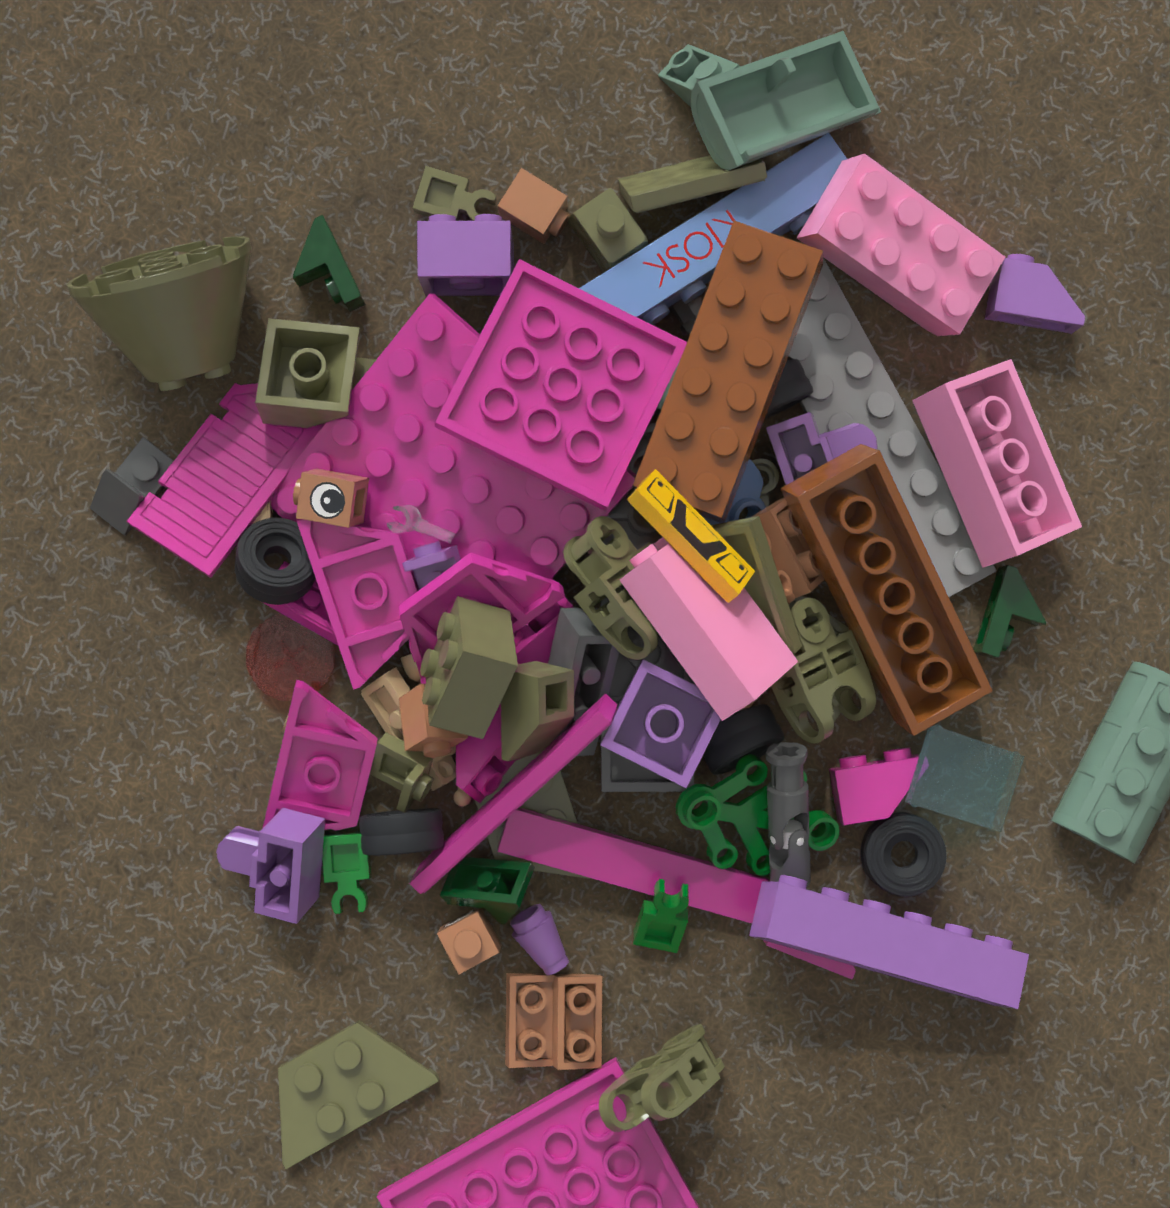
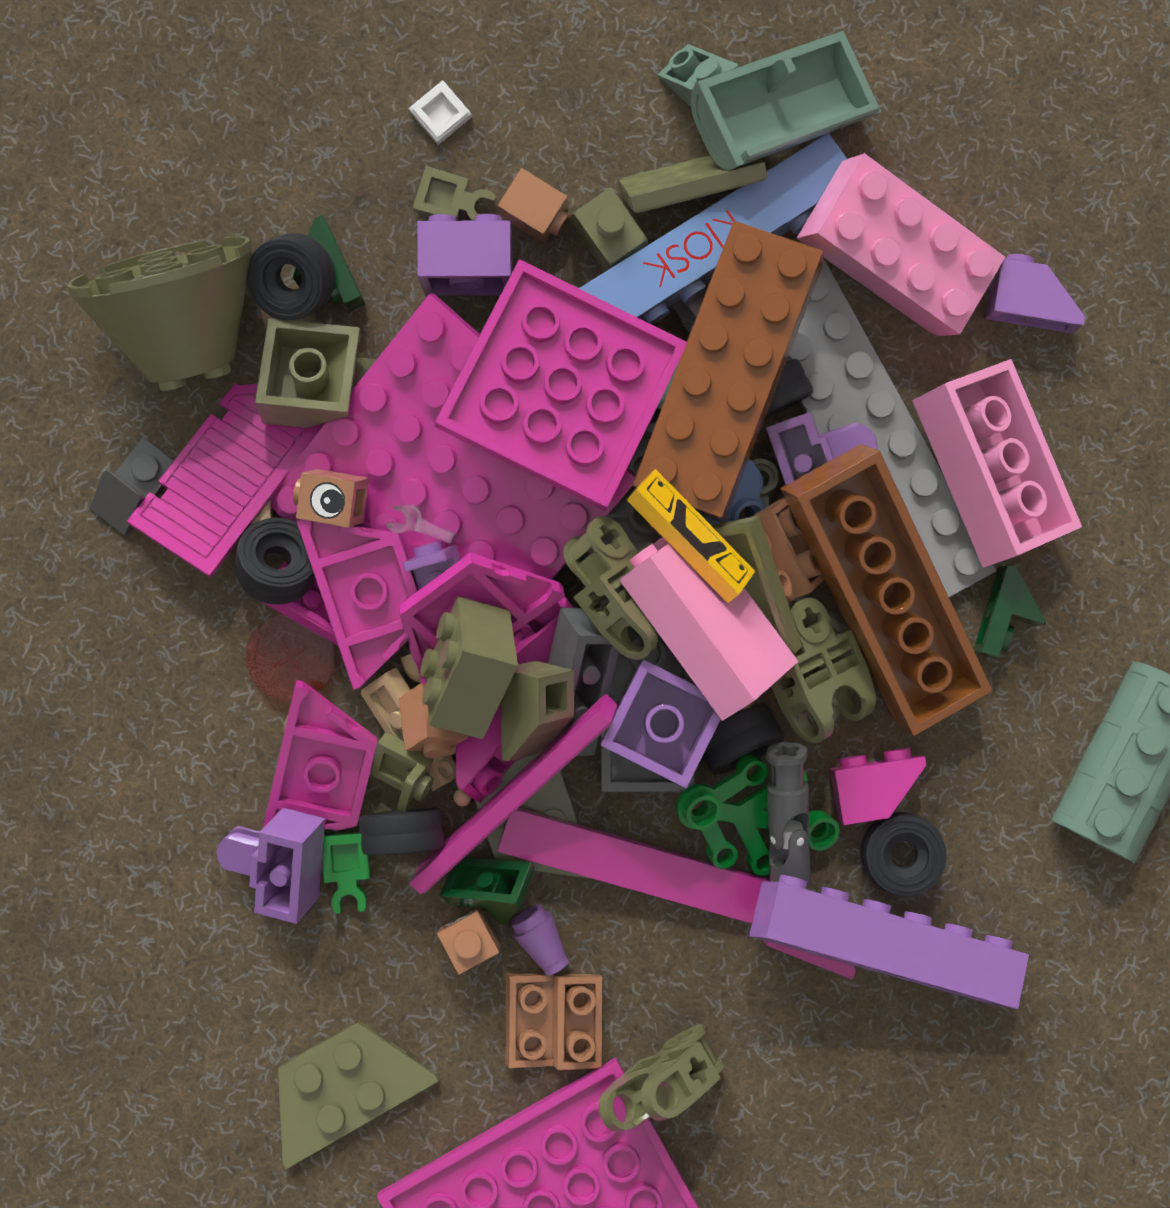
green plate [633,879,689,953] -> none
clear light blue piece [905,724,1025,832] -> none
none -> black tyre [247,233,335,320]
none -> white tile [409,80,472,145]

